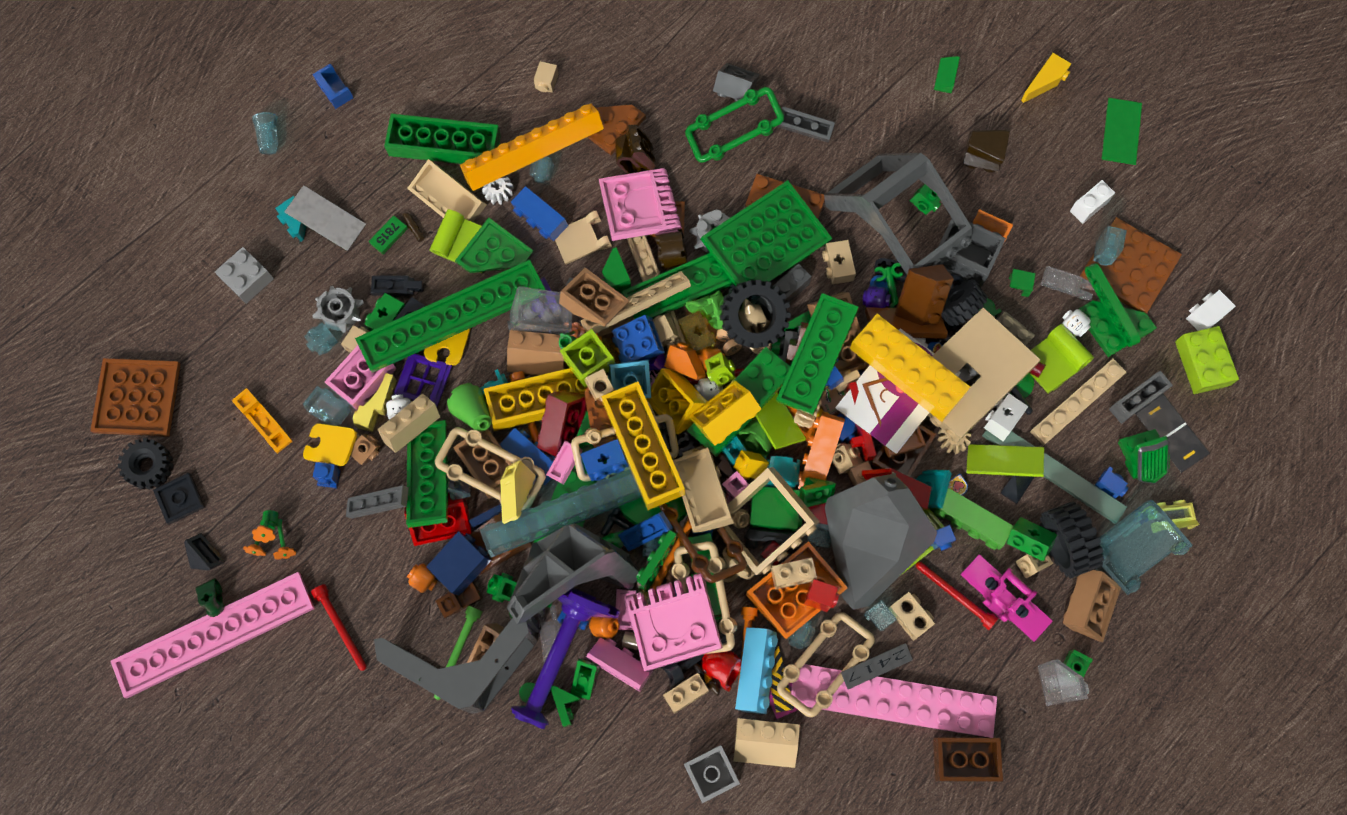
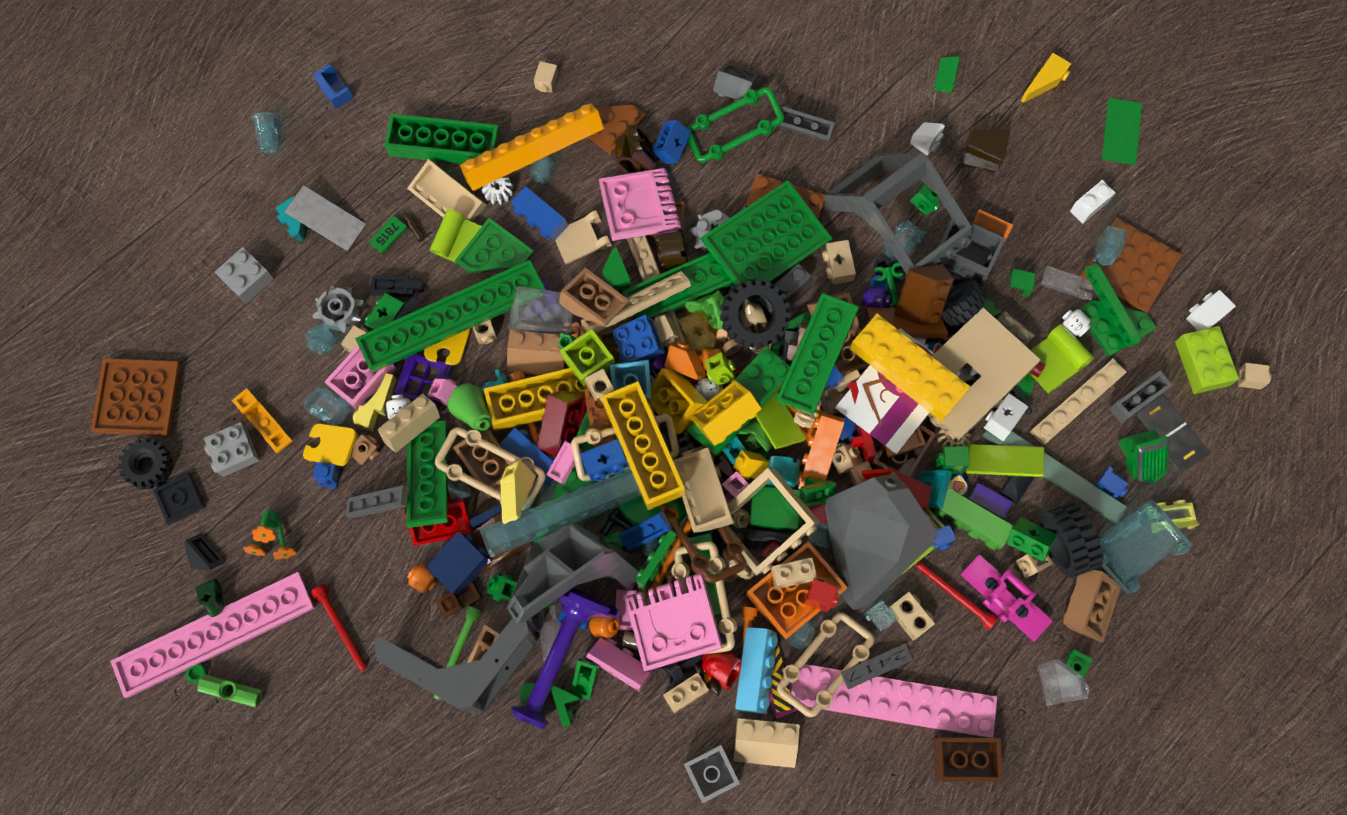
none -> green tile [185,664,208,684]
none -> bright green piece [198,674,263,708]
none -> light grey brick [204,422,260,477]
none -> bright pink brick [427,379,458,406]
none -> tan brick [473,320,497,344]
none -> blue brick [652,120,691,164]
none -> clear light blue window [882,220,926,261]
none -> white slope [910,122,945,156]
none -> green brick [934,446,970,475]
none -> dark purple tile [968,483,1013,519]
none -> tan brick [1238,363,1271,389]

